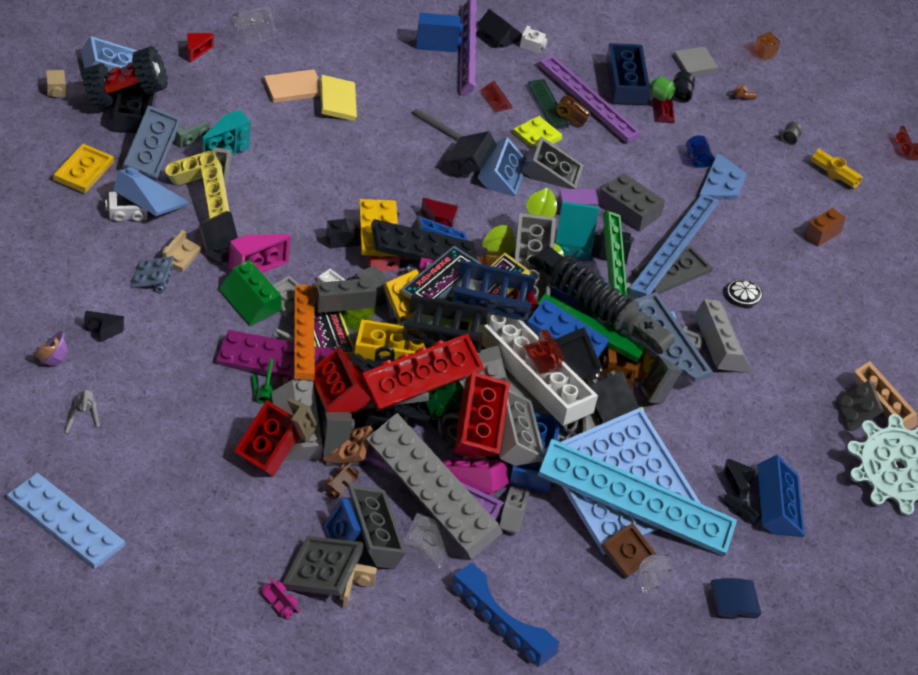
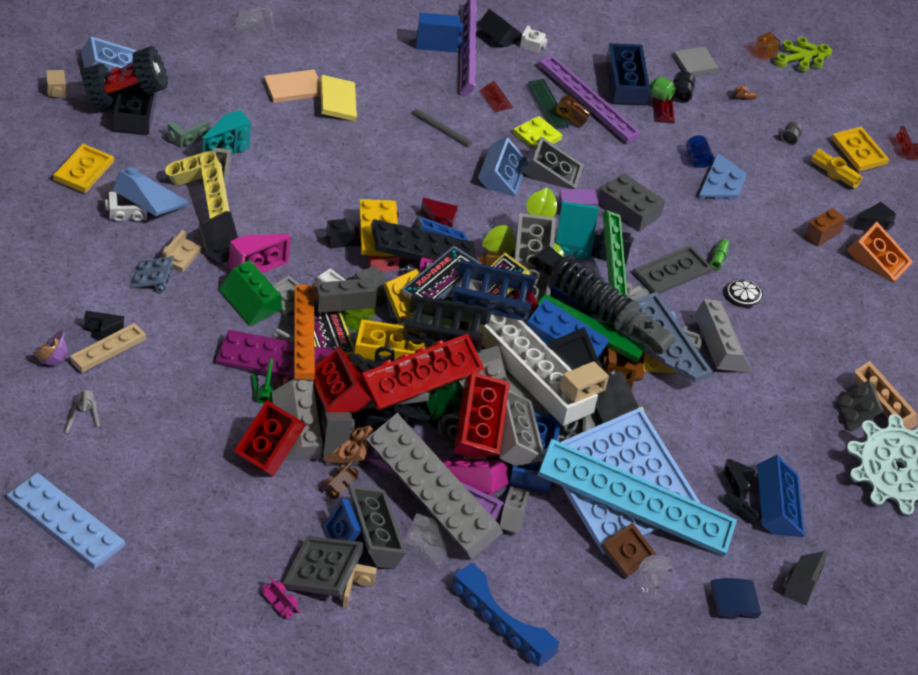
sand blue tile [123,105,182,180] -> none
red slope [187,33,214,63] -> none
dark tan panel [287,397,318,442] -> none
black brick [444,131,497,175] -> none
clear red panel [523,329,564,374] -> none
medium blue plate [629,194,718,298] -> none
dark grey slope [639,354,682,403] -> none
none -> tan plate [70,323,146,373]
none -> tan brick [560,362,609,403]
none -> bright green pin [710,239,729,270]
none -> lime plant [774,37,832,71]
none -> dark grey slope [782,551,828,606]
none -> yellow plate [831,126,889,172]
none -> orange slope [847,222,913,283]
none -> black slope [853,202,896,231]

